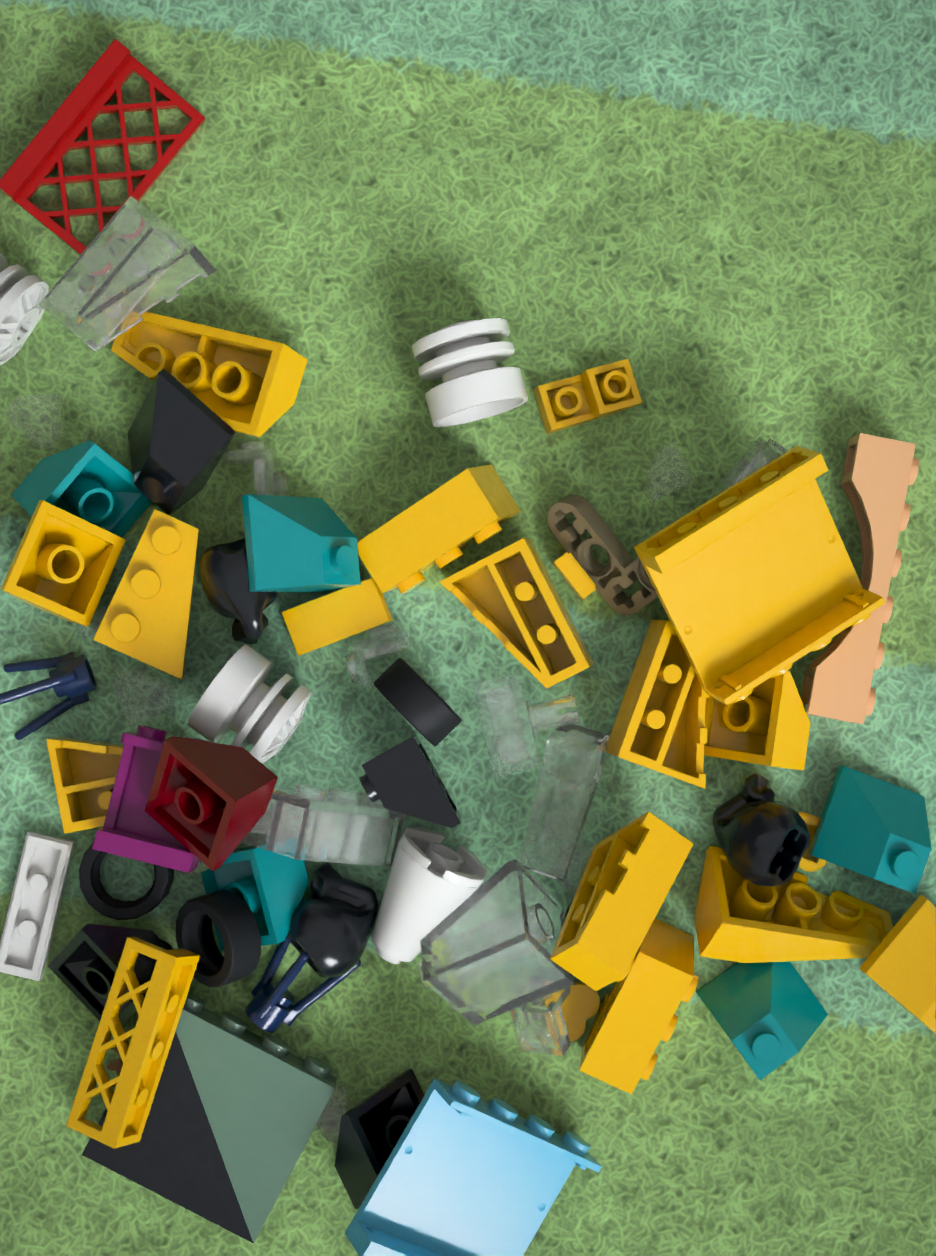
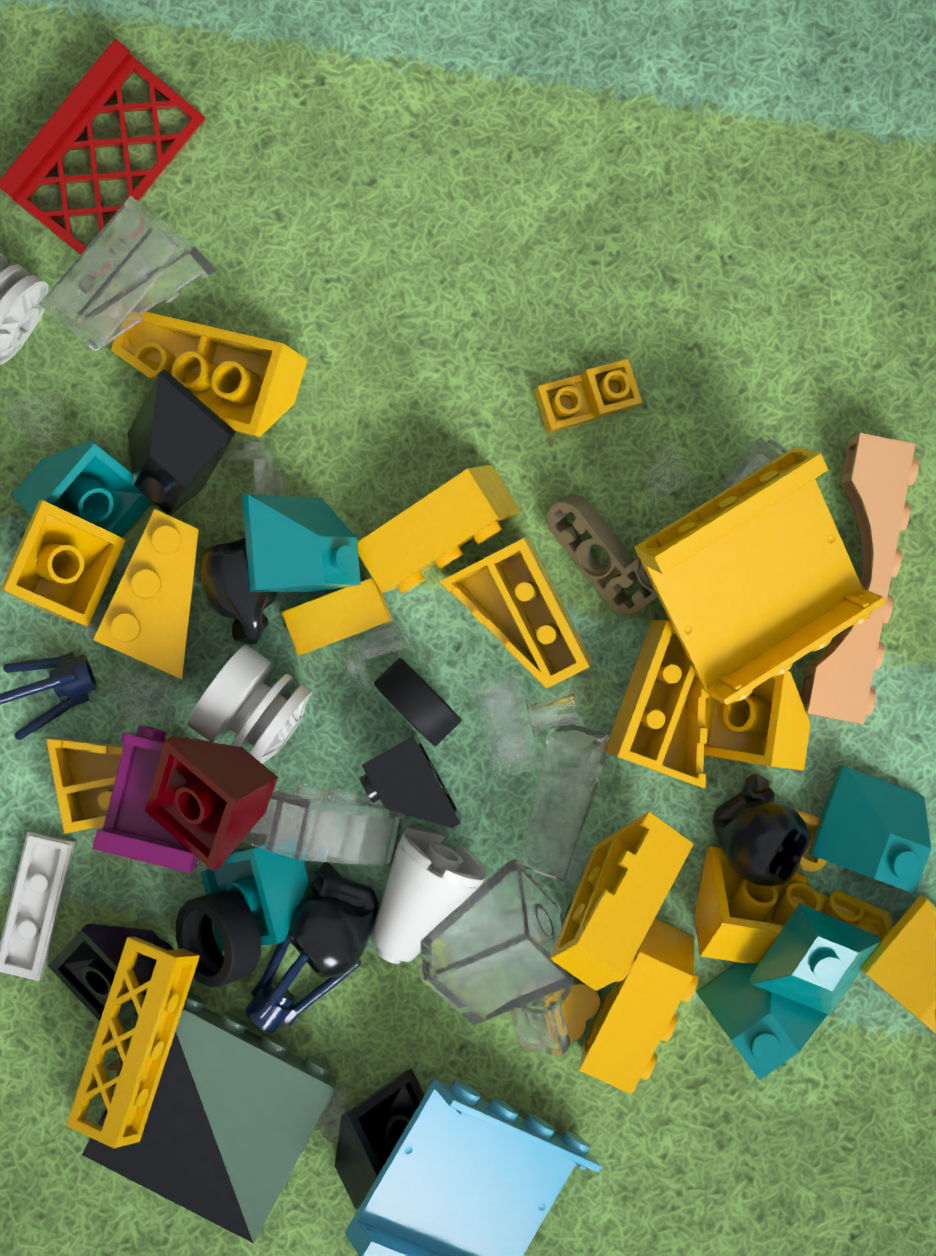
black tyre [79,842,174,920] -> none
white wheel [412,318,528,427] -> none
yellow tile [552,552,596,601] -> none
none -> teal slope [749,903,881,1015]

